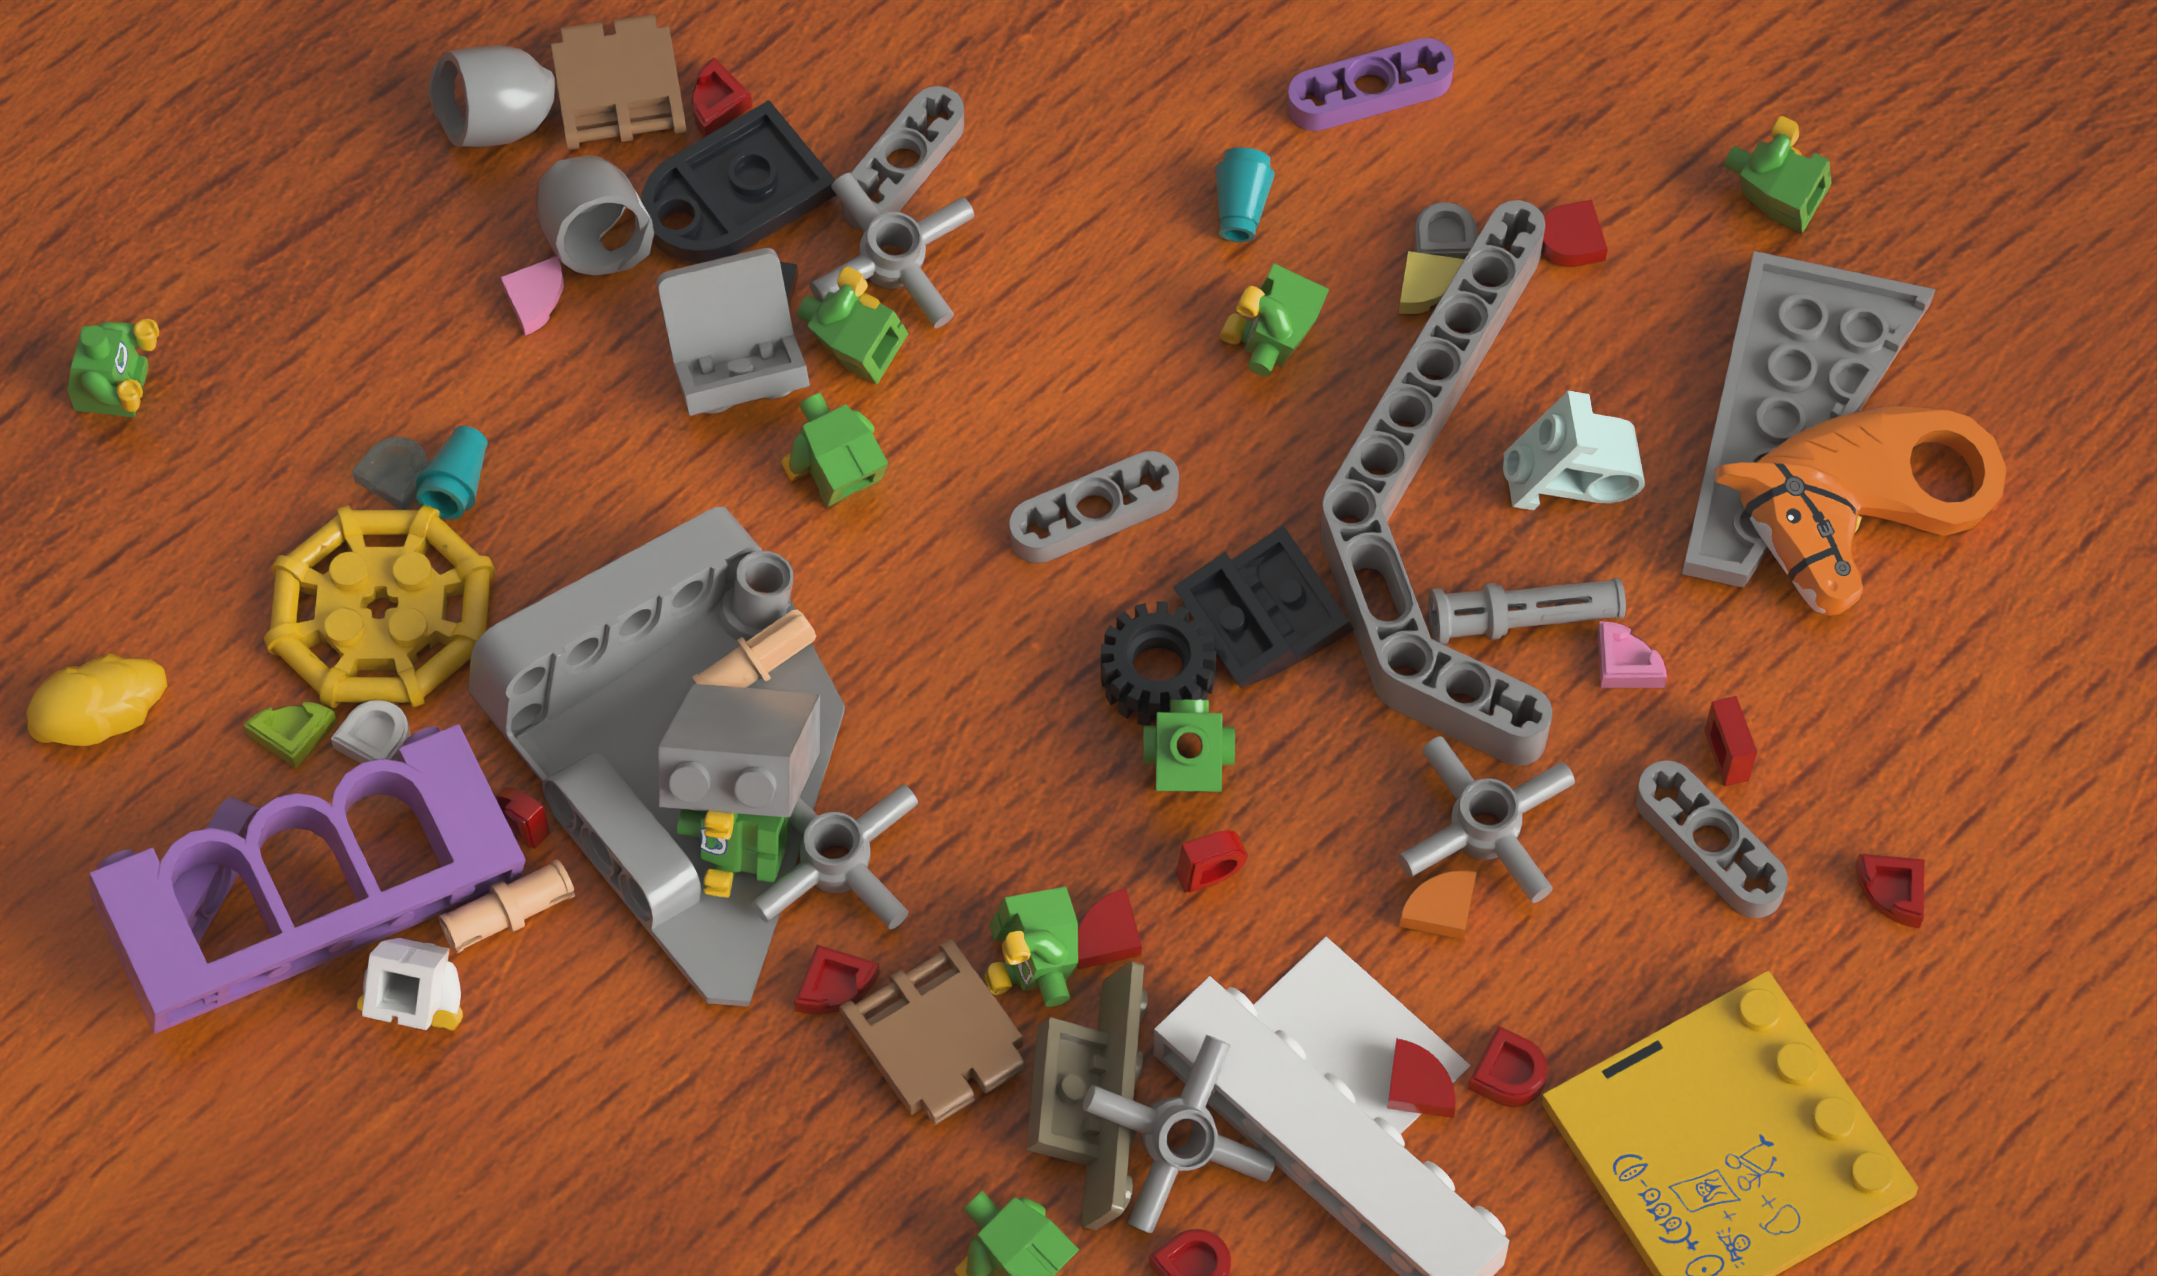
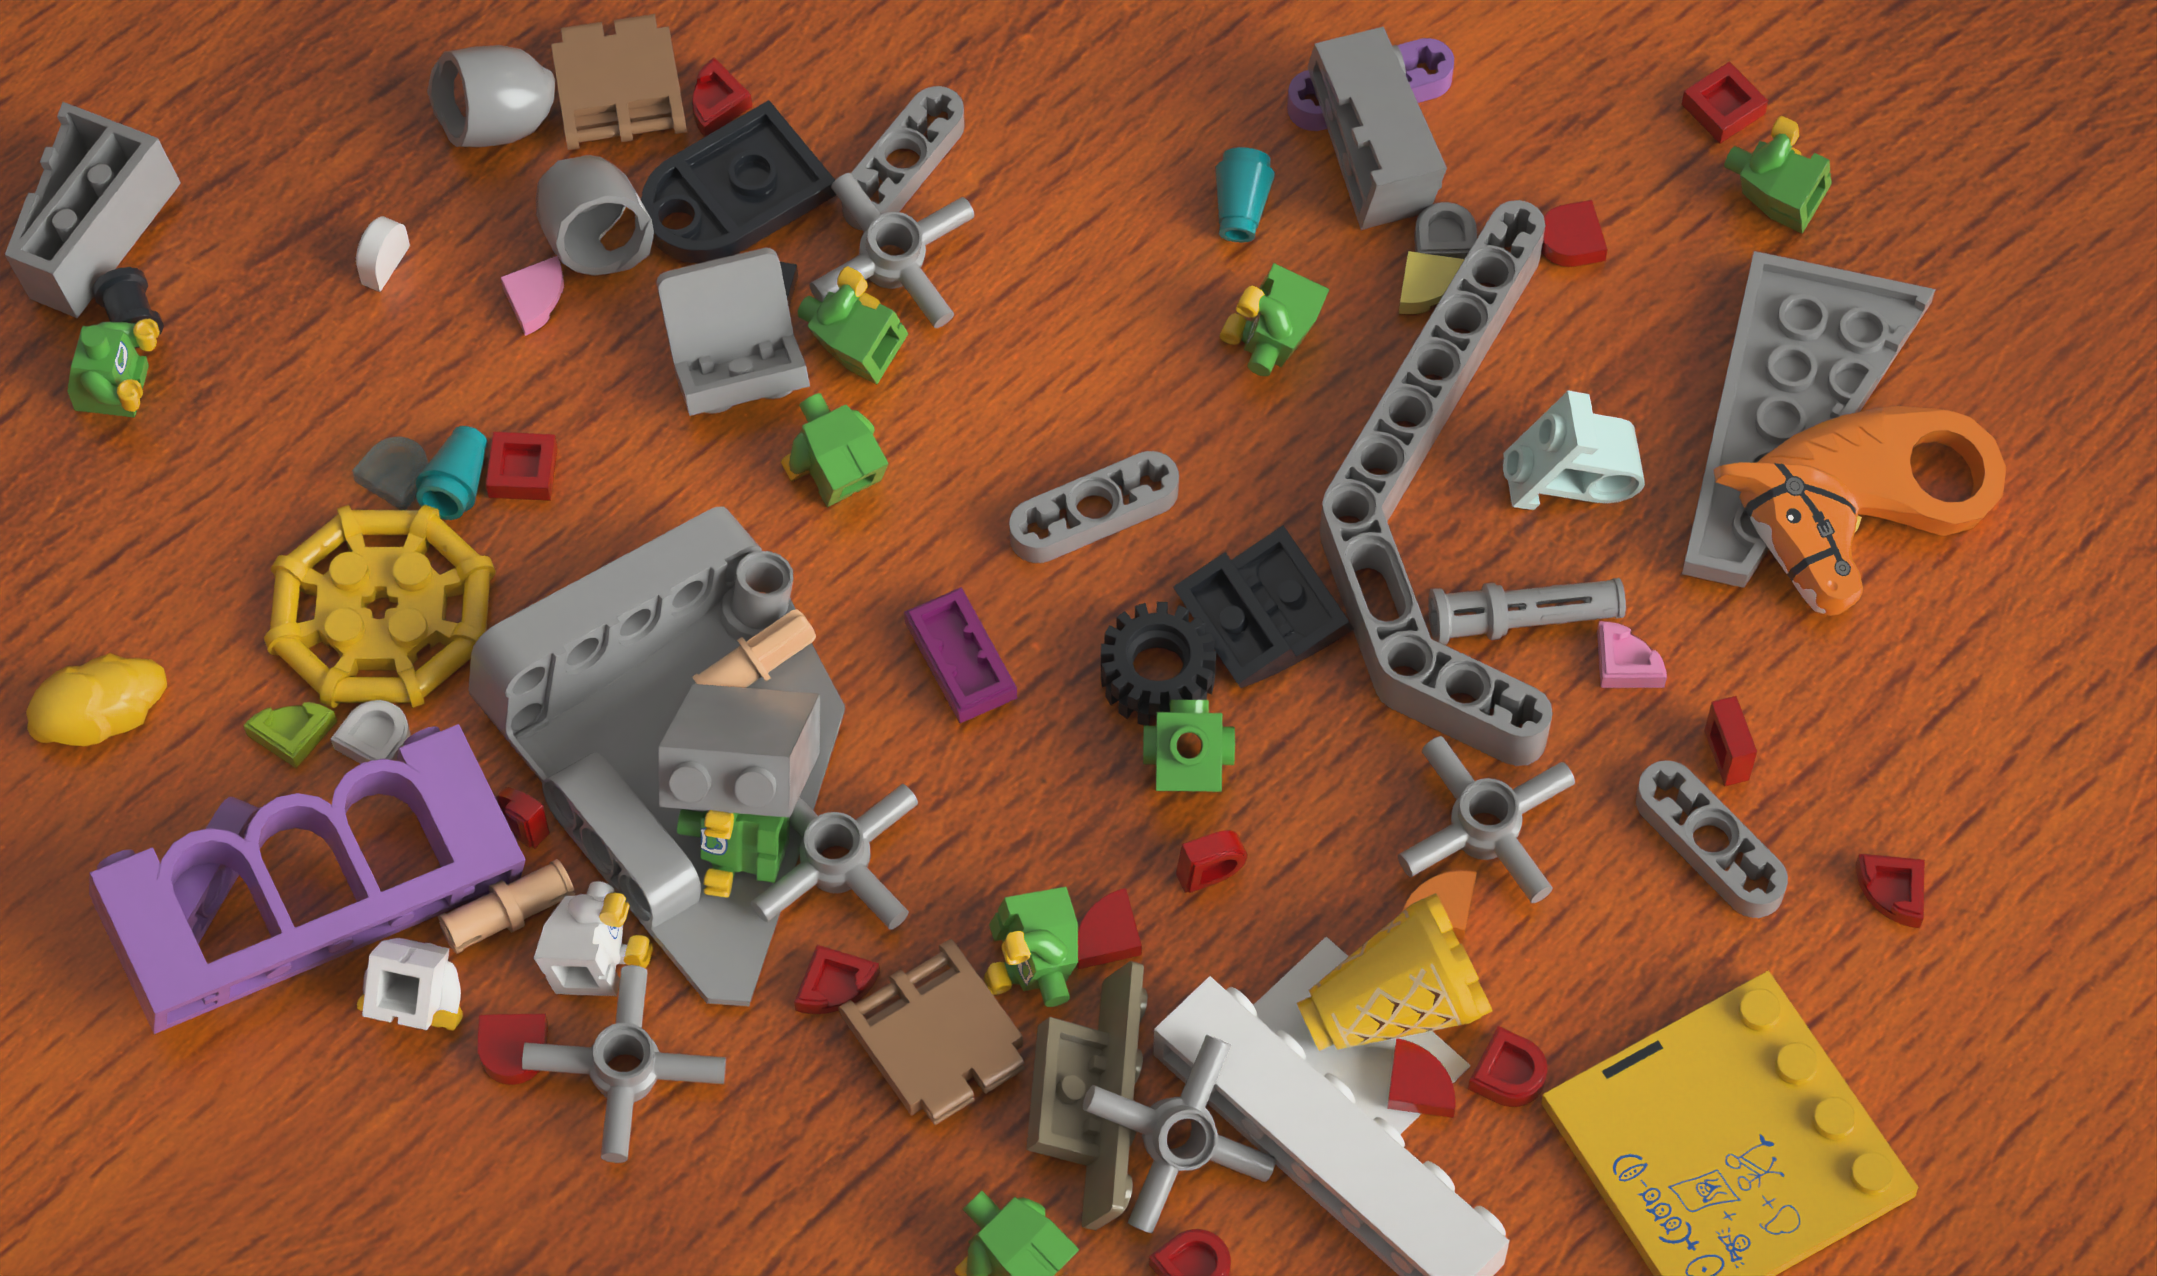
none -> light grey wedge [5,102,181,318]
none -> black bush [92,267,164,348]
none -> white tile [356,216,410,292]
none -> red tile [477,1013,548,1085]
none -> red tile [486,431,558,501]
none -> light grey bar [522,965,726,1163]
none -> white piece [534,881,654,996]
none -> magenta plate [904,587,1017,723]
none -> yellow cone [1296,893,1493,1051]
none -> light grey wedge [1308,26,1447,230]
none -> red tile [1681,61,1768,144]

